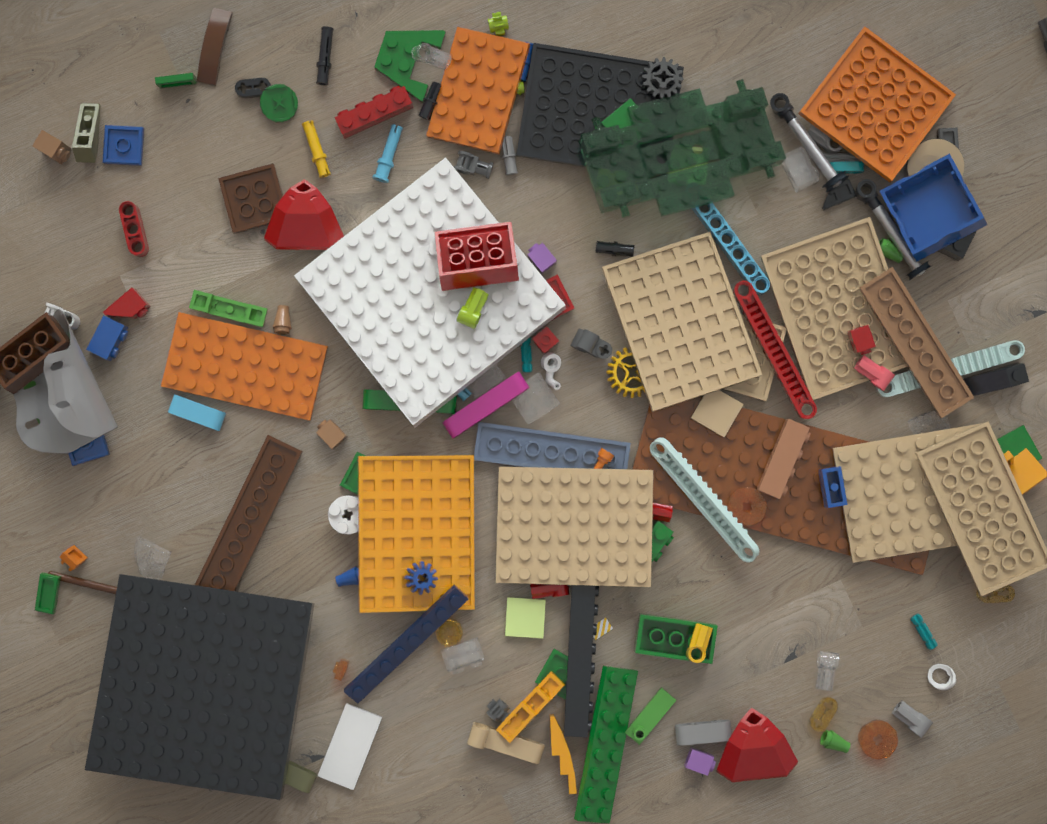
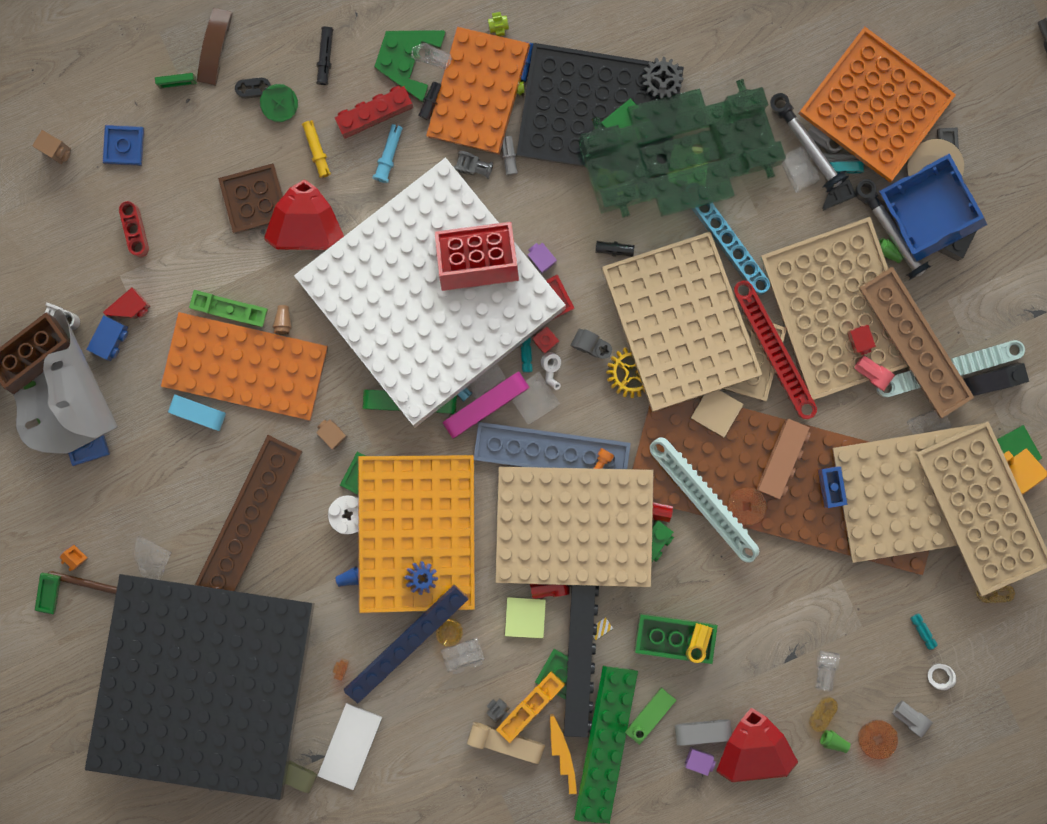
olive slope [72,103,100,163] -> none
lime piece [456,287,489,329] -> none

